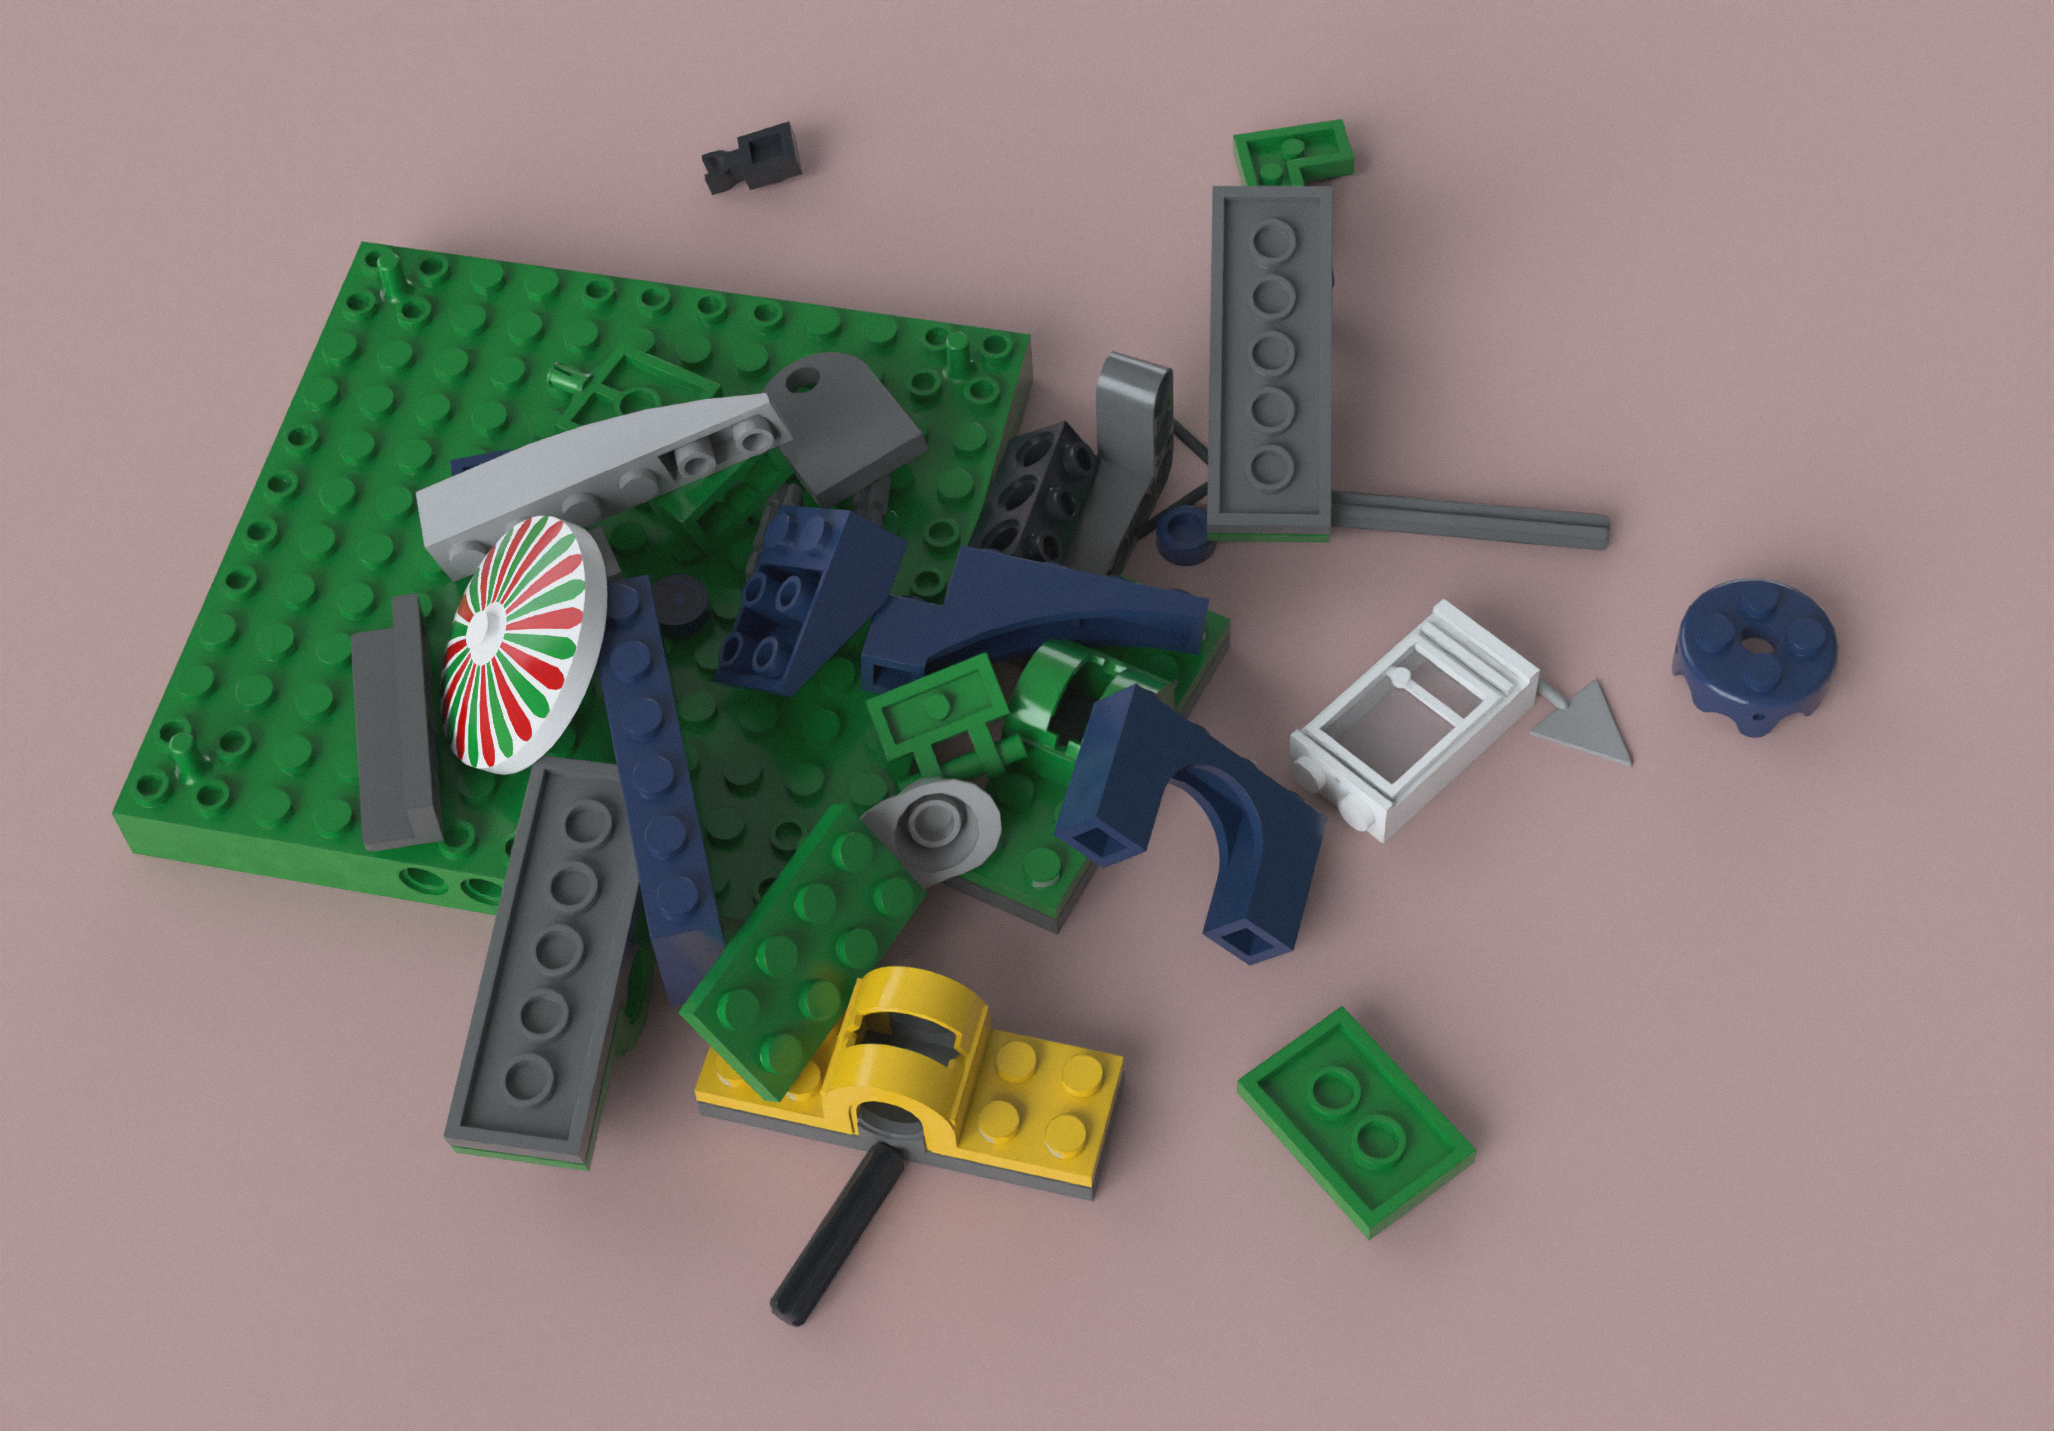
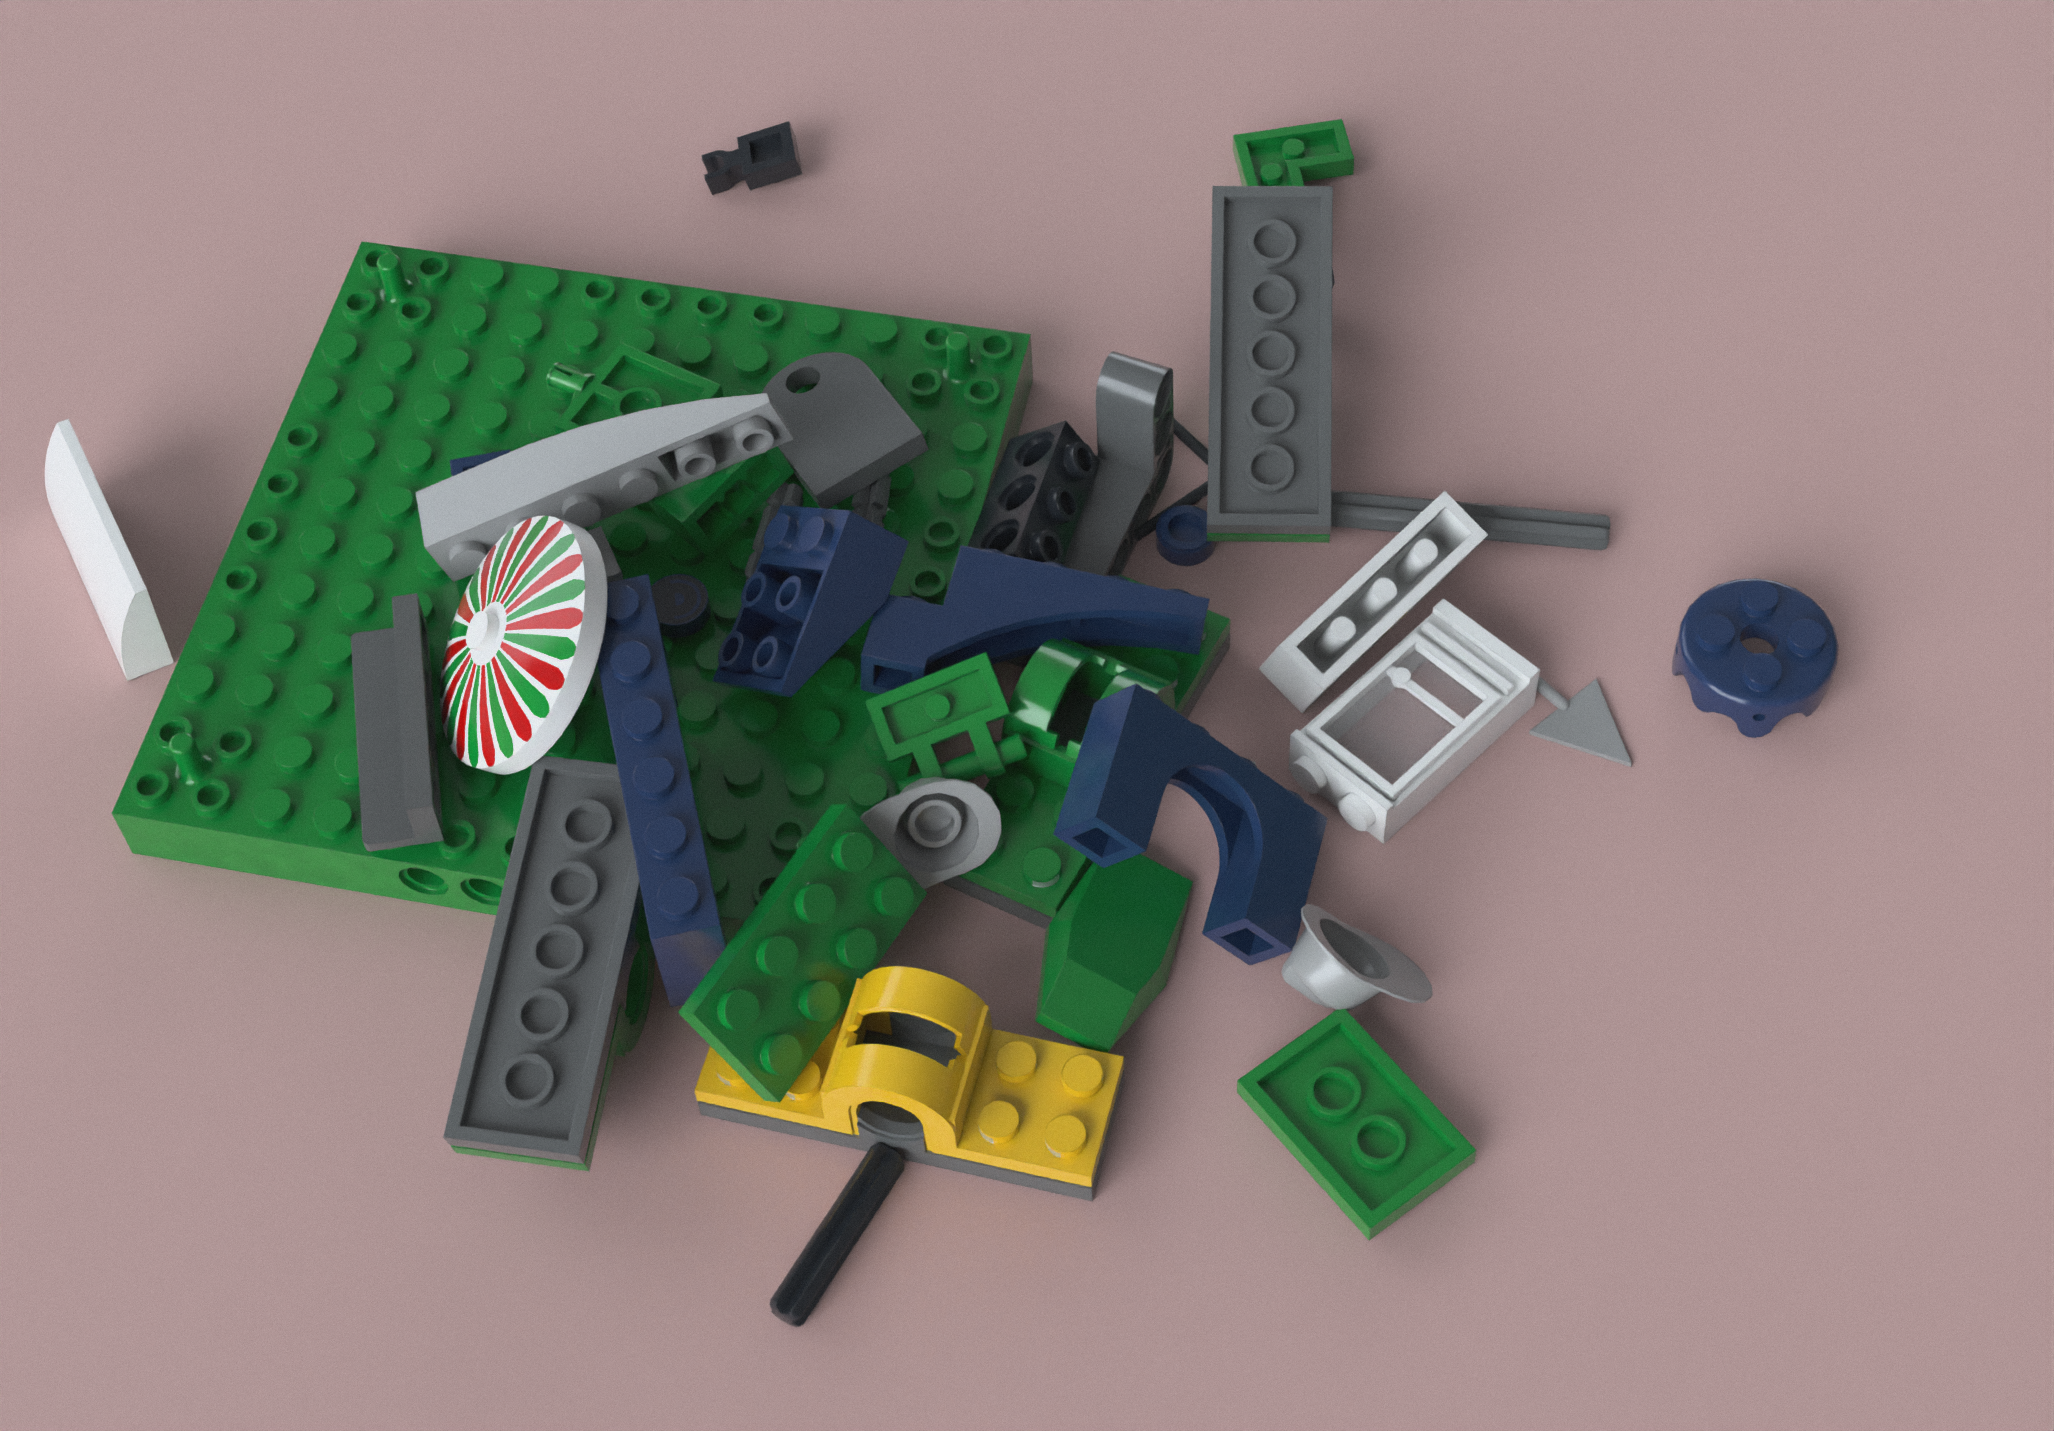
none -> white slope [45,419,174,681]
none -> green piece [1035,854,1193,1053]
none -> white brick [1259,491,1488,713]
none -> light grey piece [1281,904,1433,1011]

